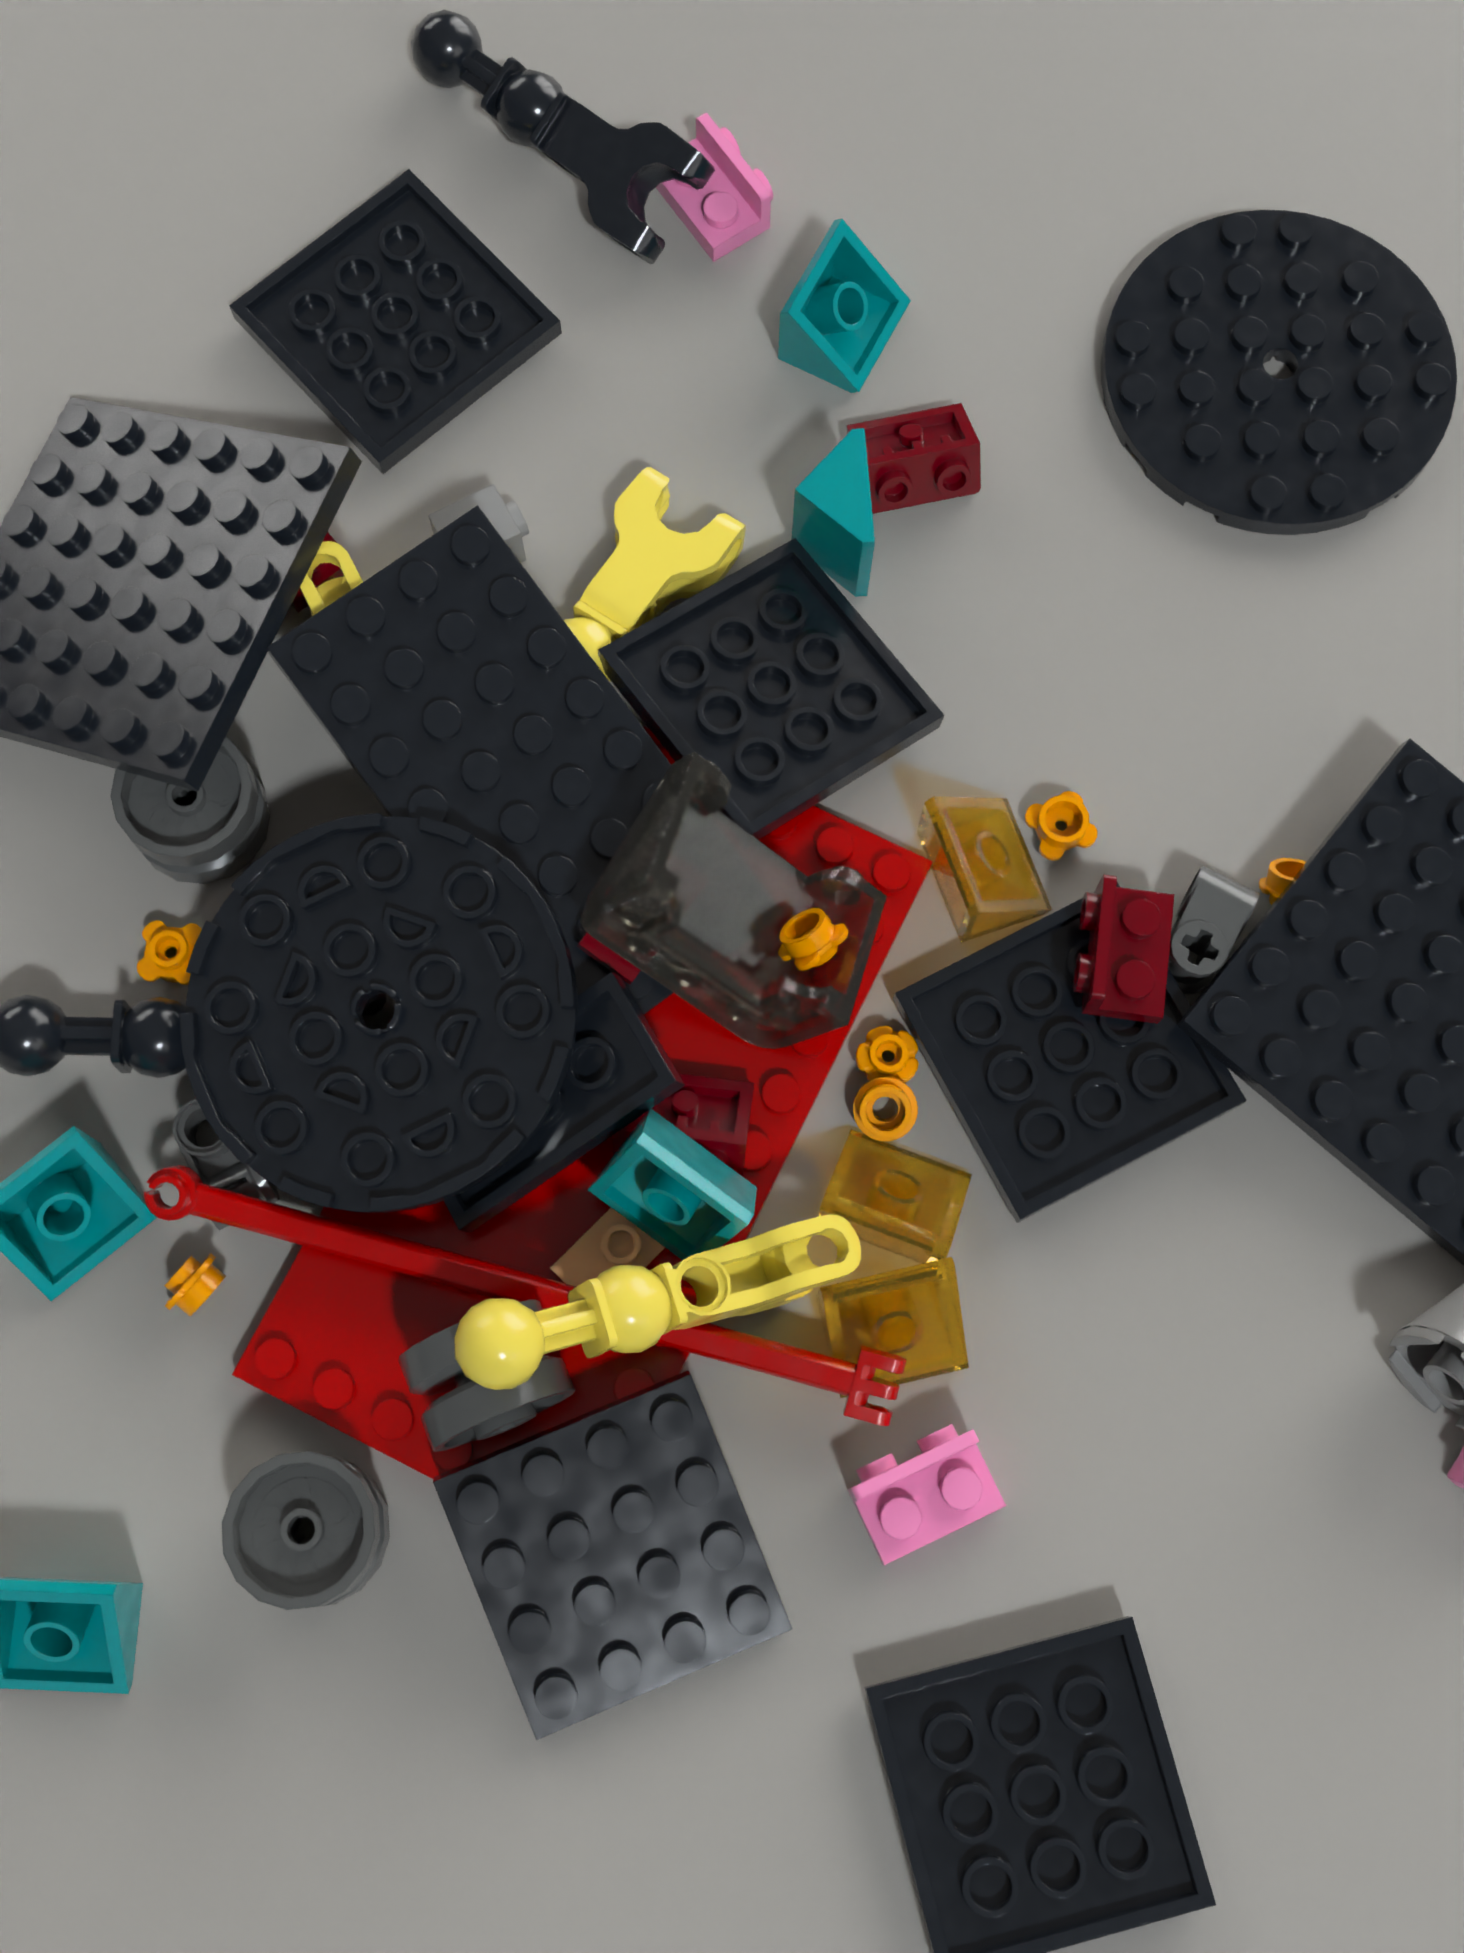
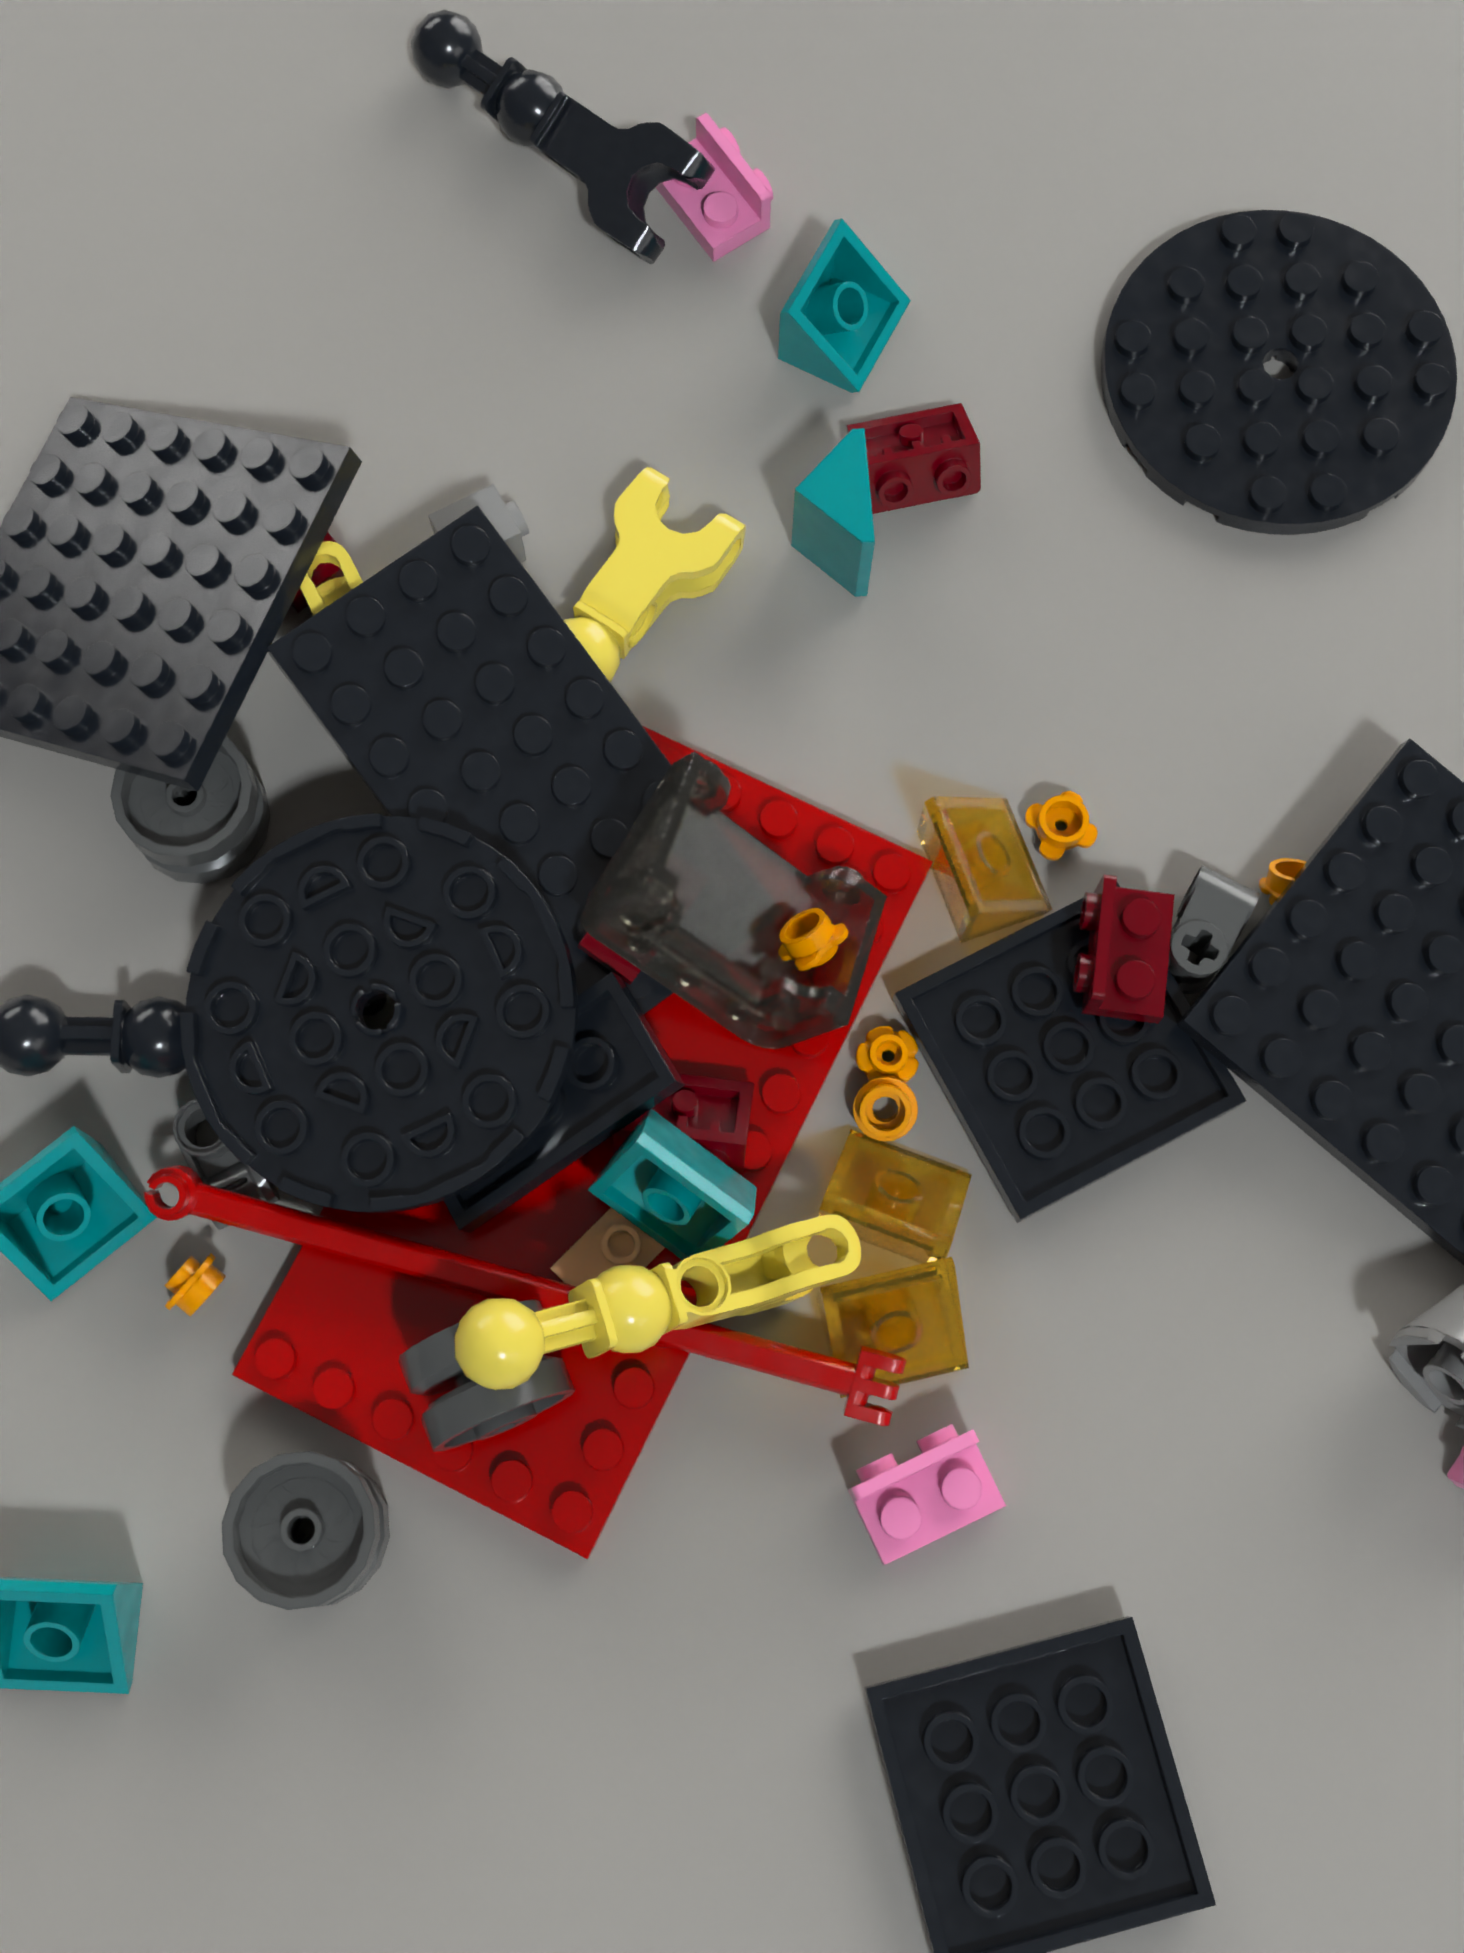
light orange plate [137,920,202,985] -> none
black plate [229,169,562,474] -> none
black plate [433,1370,792,1740] -> none
black plate [598,538,944,849] -> none

